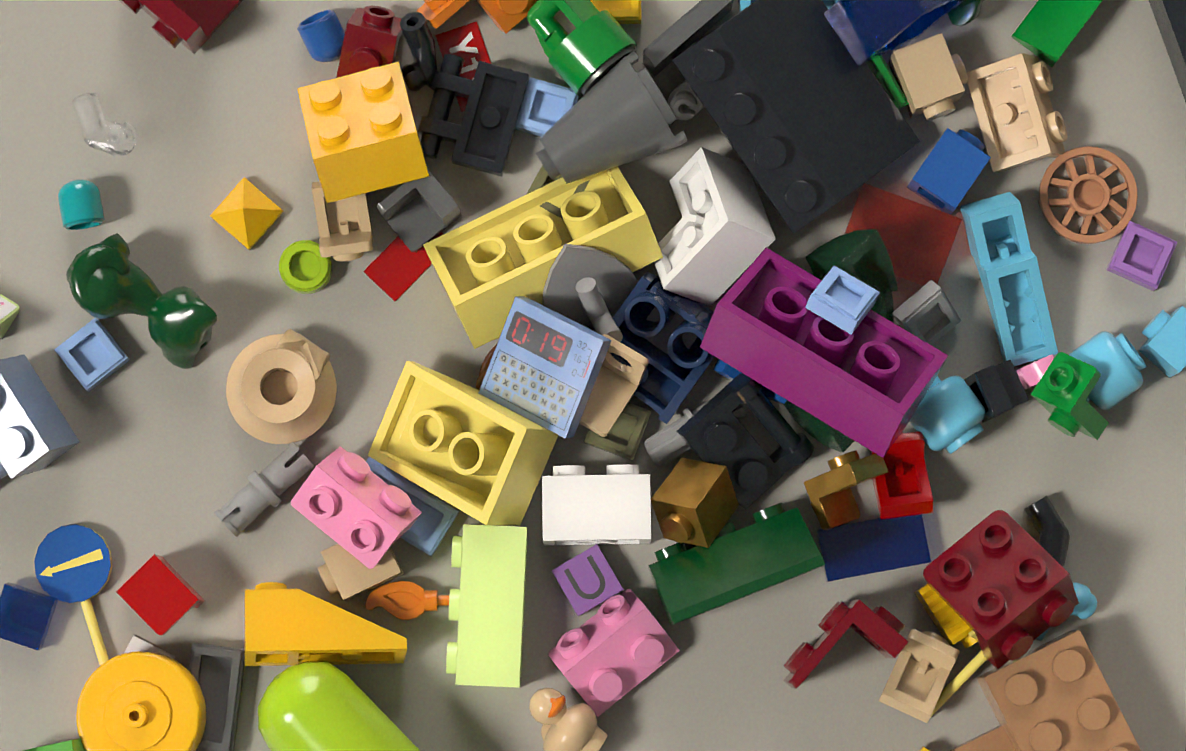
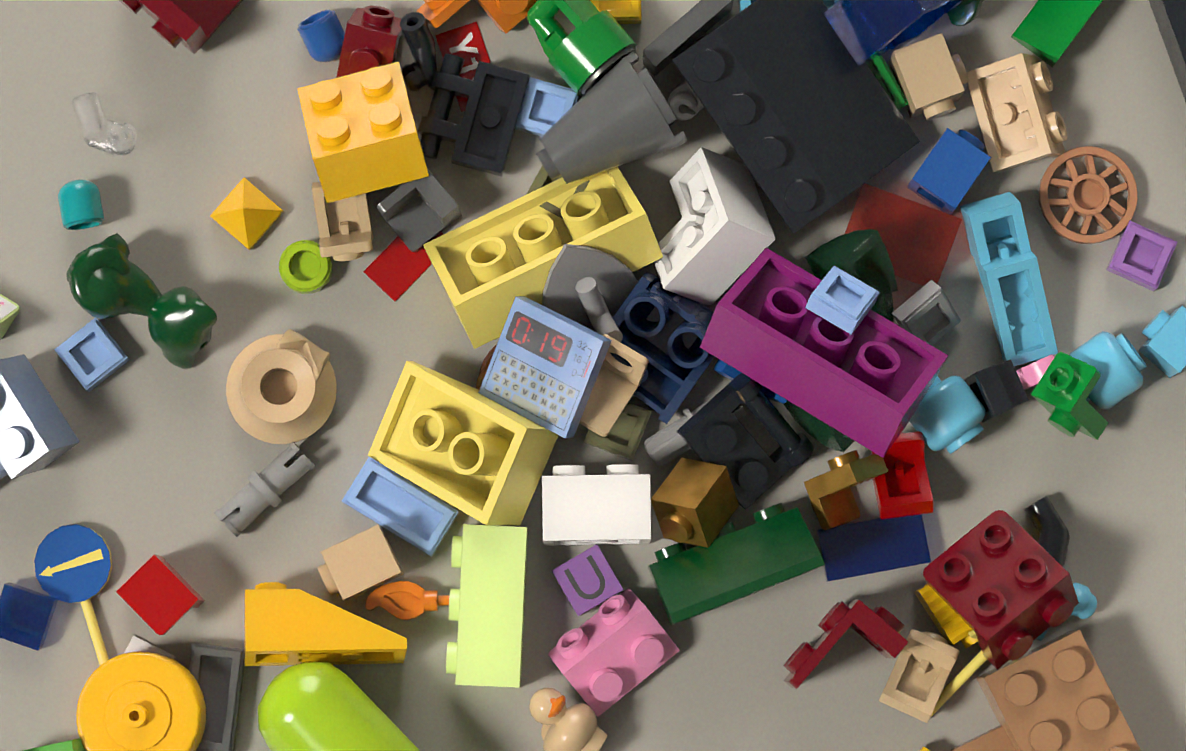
bright pink bracket [291,446,422,569] -> none

